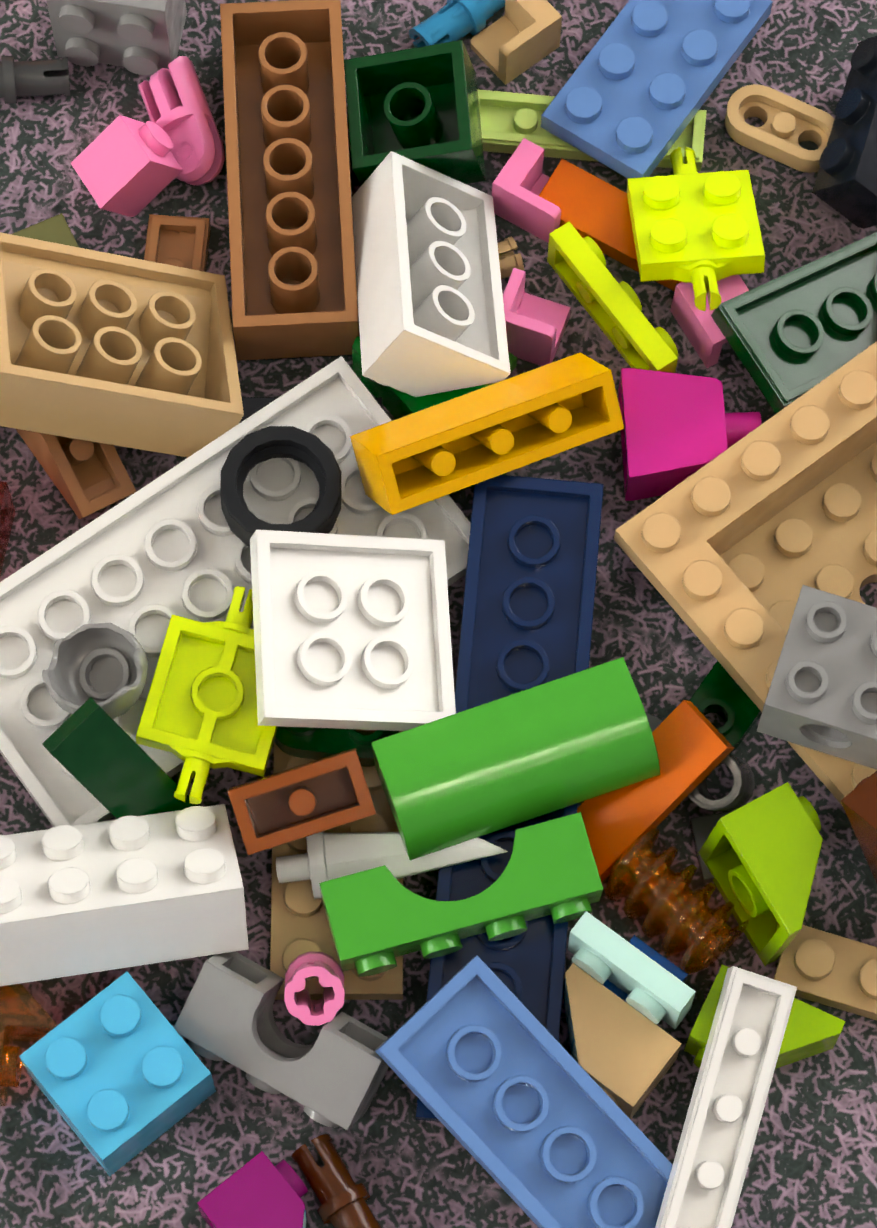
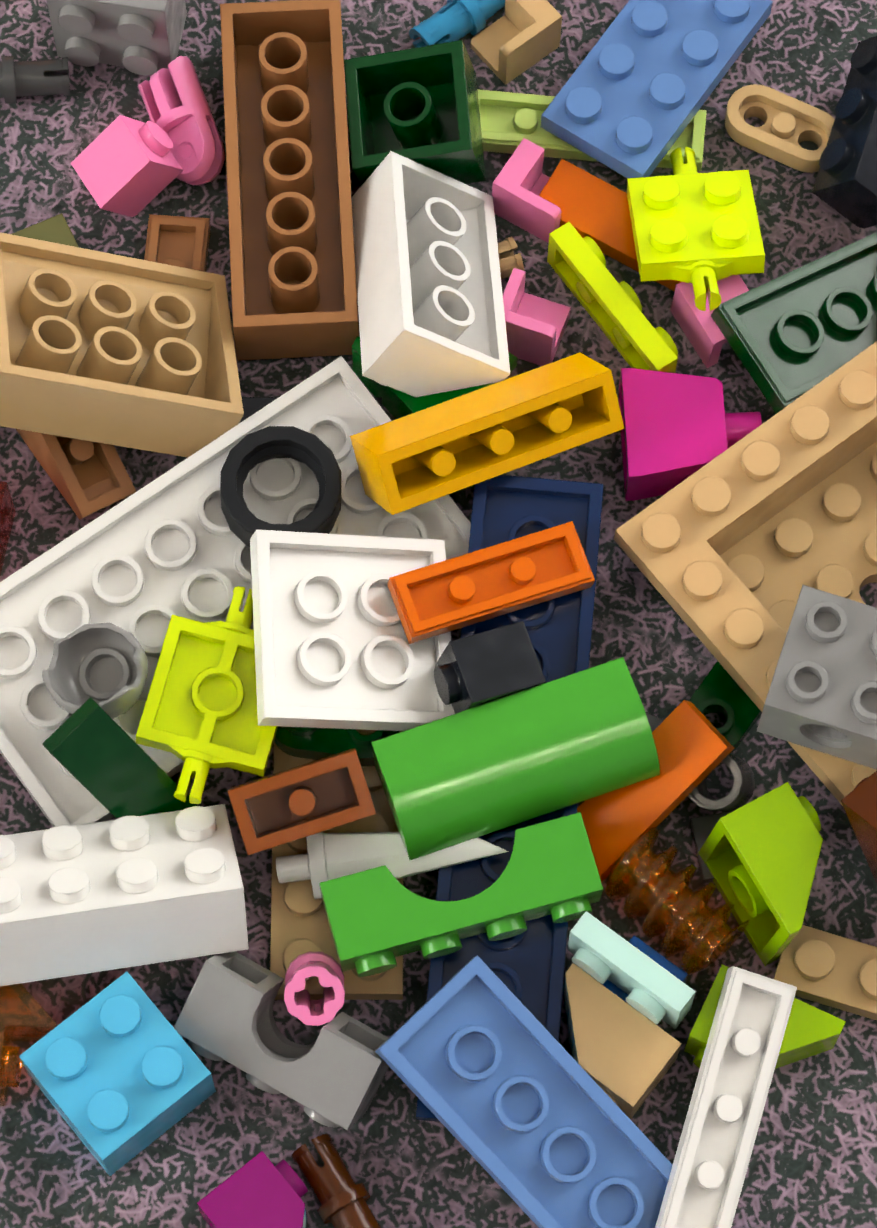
none -> orange tile [387,521,595,644]
none -> black brick [434,621,546,714]

